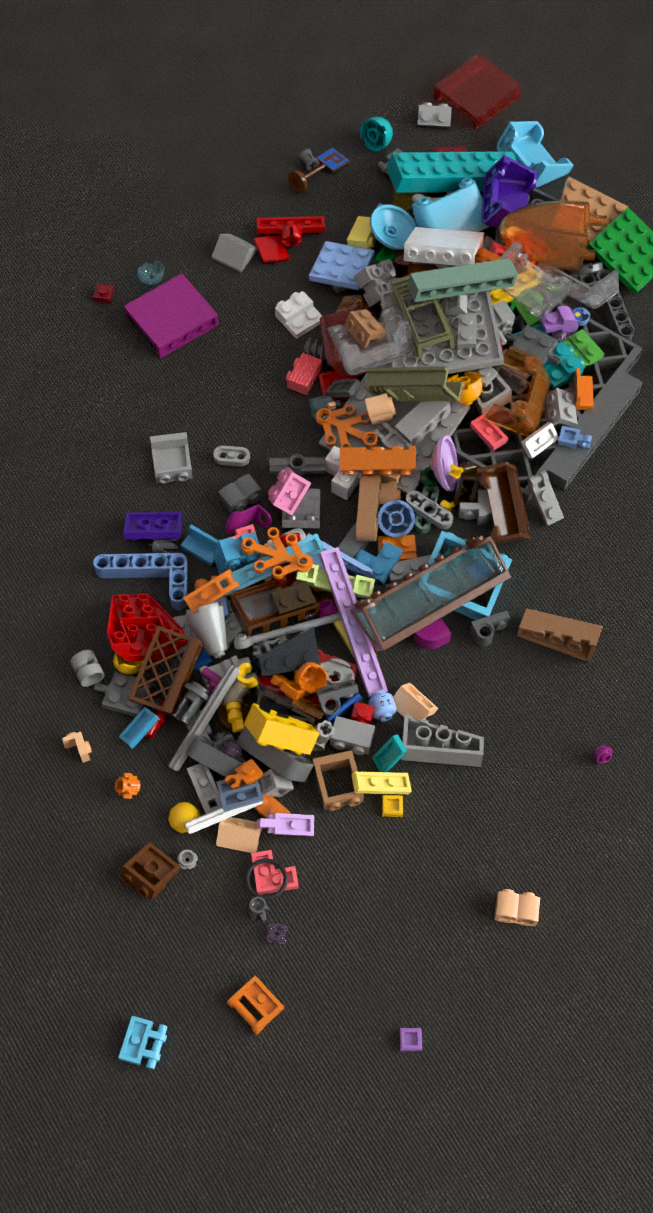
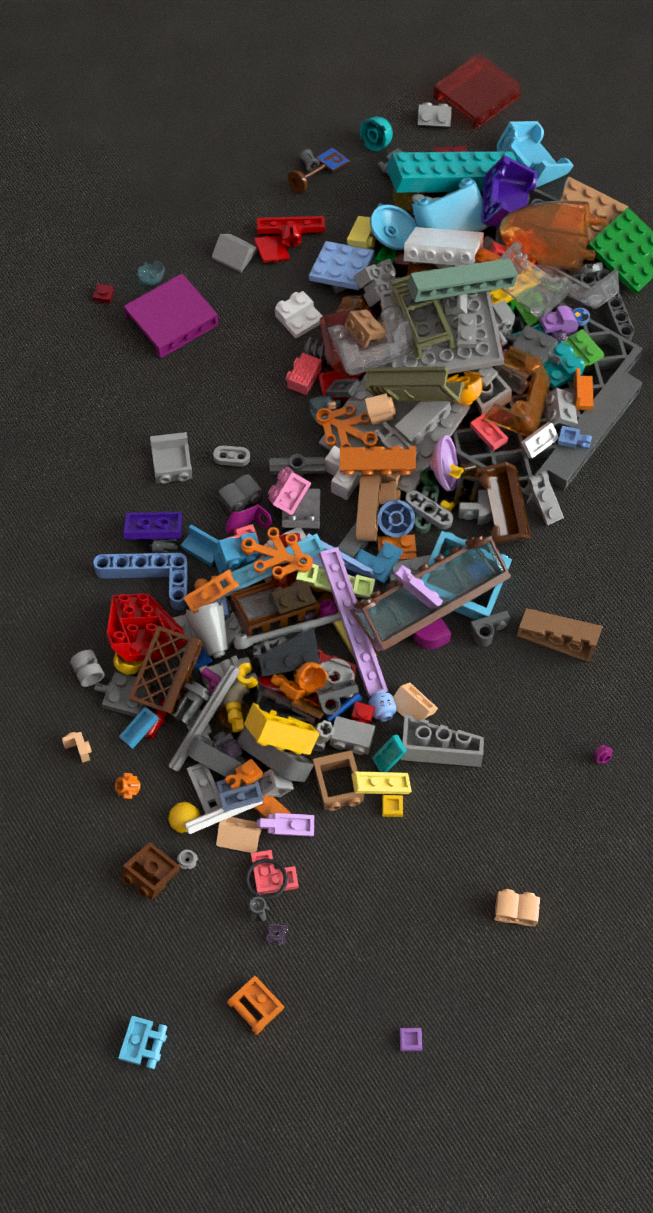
none -> lavender hinge [393,565,443,610]

